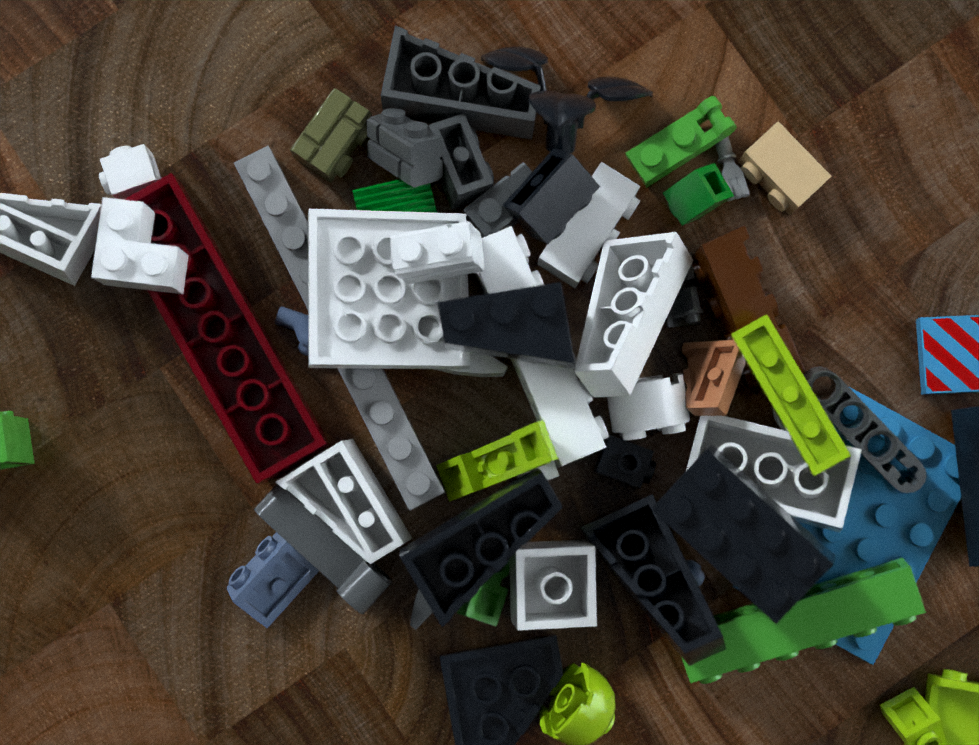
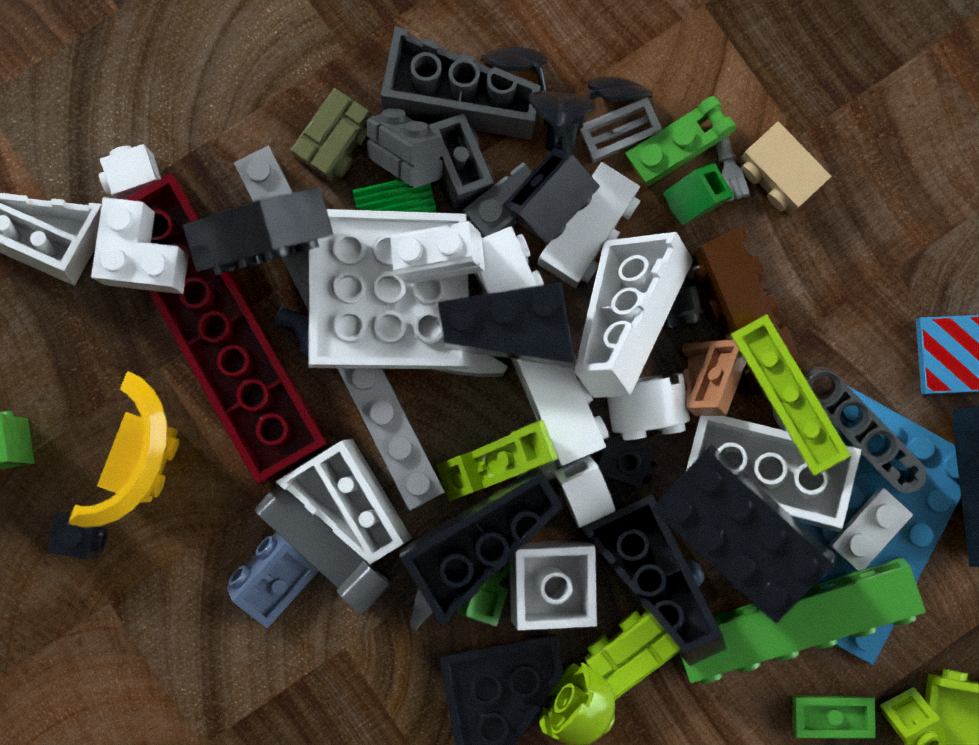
none -> black brick [47,512,108,560]
none -> yellow piece [69,371,179,527]
none -> black brick [183,187,334,275]
none -> white brick [553,455,615,528]
none -> light grey tile [577,97,662,164]
none -> lime brick [584,611,678,700]
none -> bright green plate [792,695,876,738]
none -> white plate [828,488,913,572]

